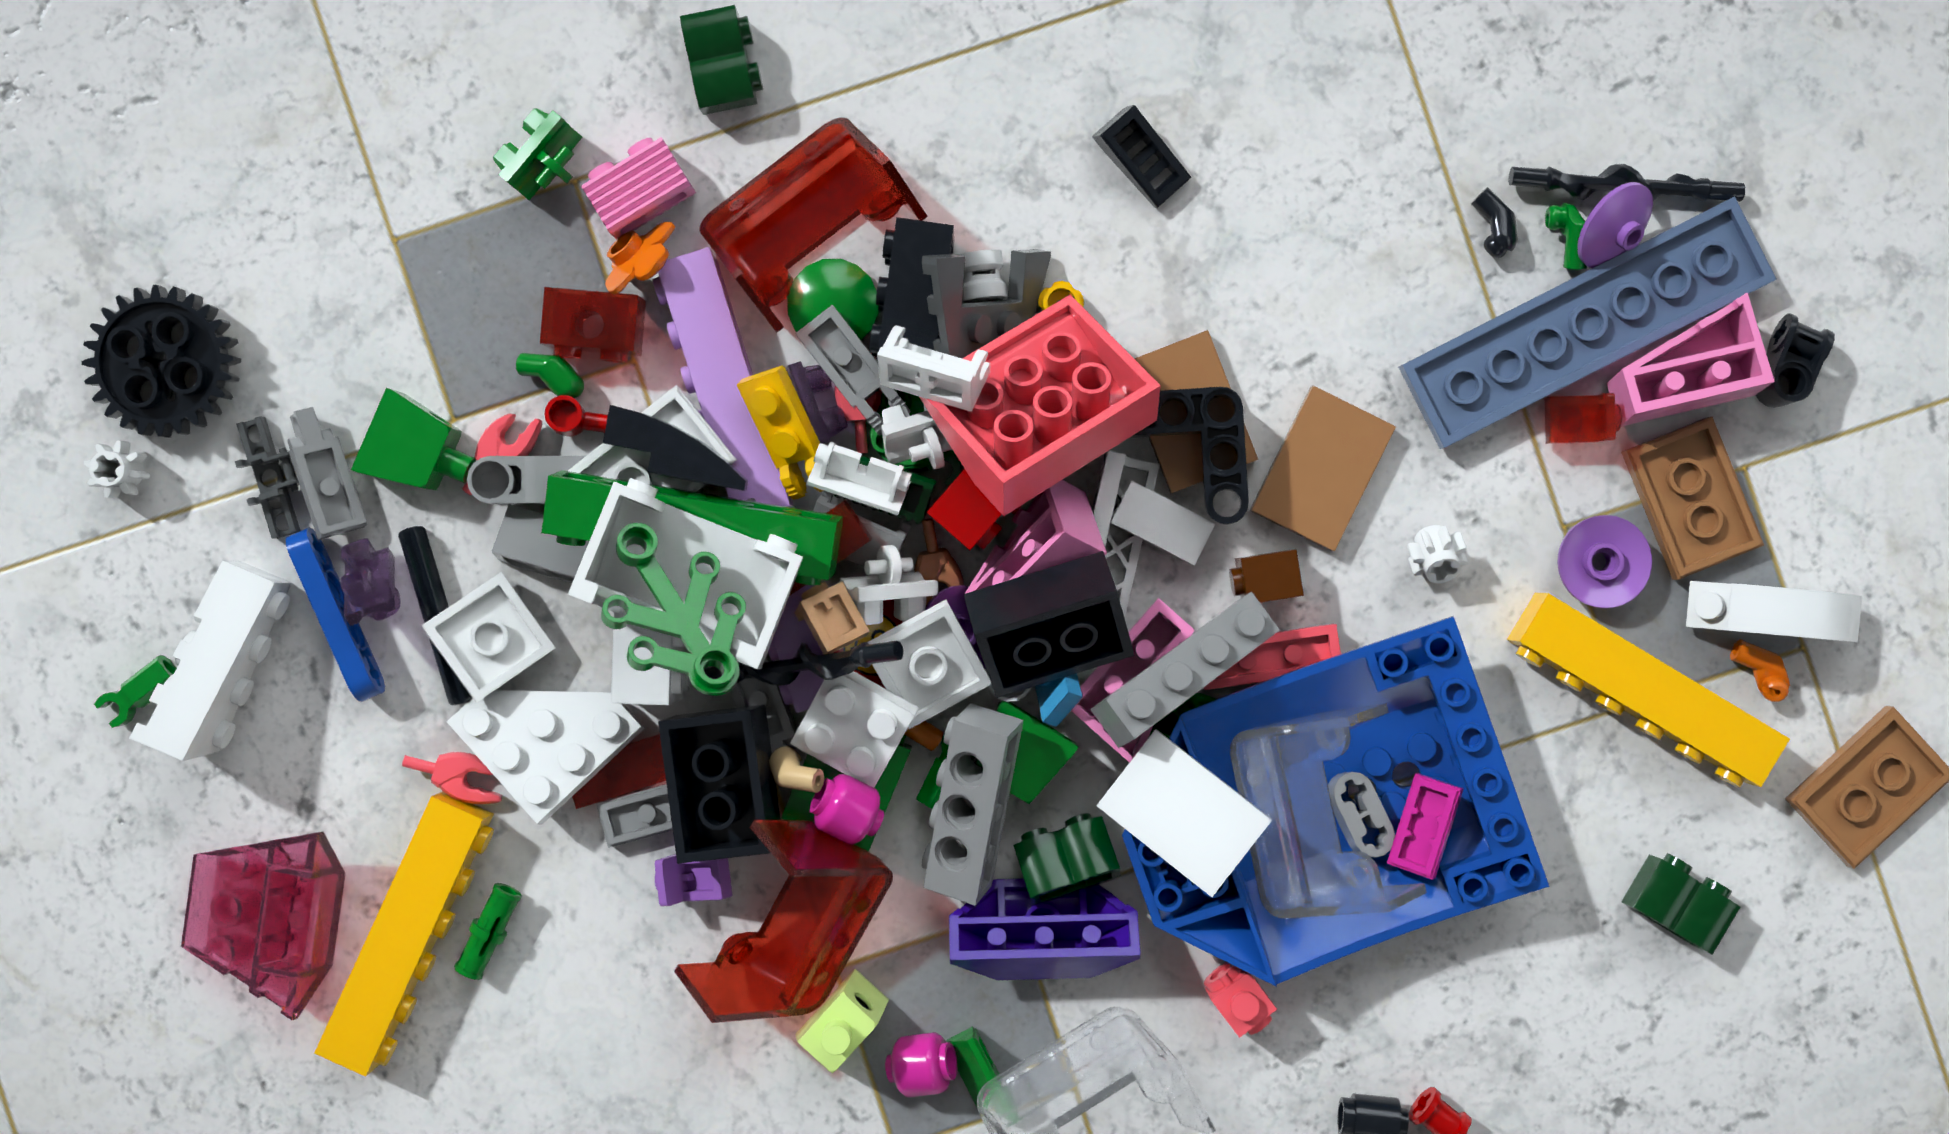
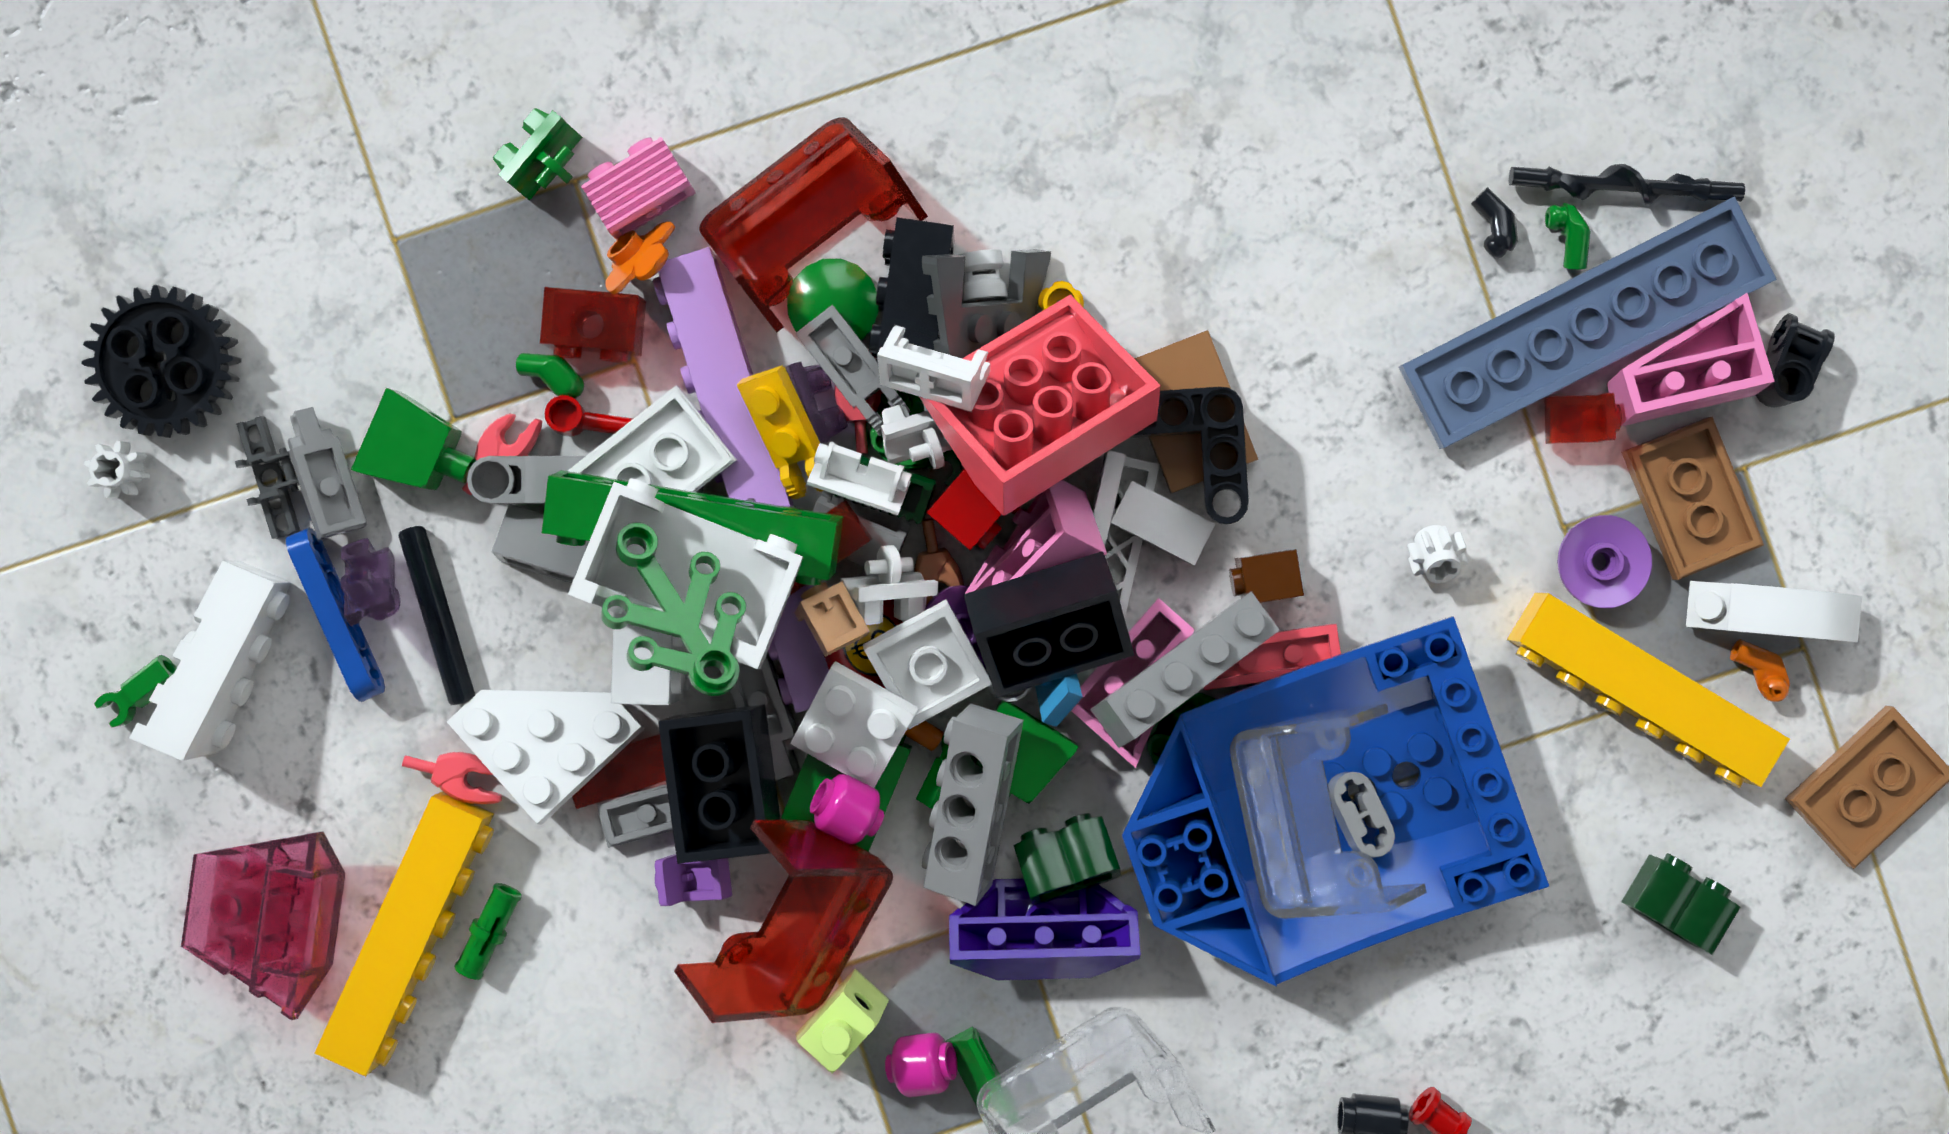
white plate [421,572,555,703] -> none
black slope [603,405,748,491] -> none
dark green brick [680,5,763,115] -> none
black piece [704,641,904,686] -> none
tan arm [769,746,824,793] -> none
black slope [1092,105,1192,208] -> none
white tile [1096,729,1272,897] -> none
coral brick [1204,962,1277,1038] -> none
medium nougat tile [1249,385,1396,551] -> none
dark pink plate [1387,773,1464,880] -> none
medium lavender dish [1577,182,1653,268] -> none

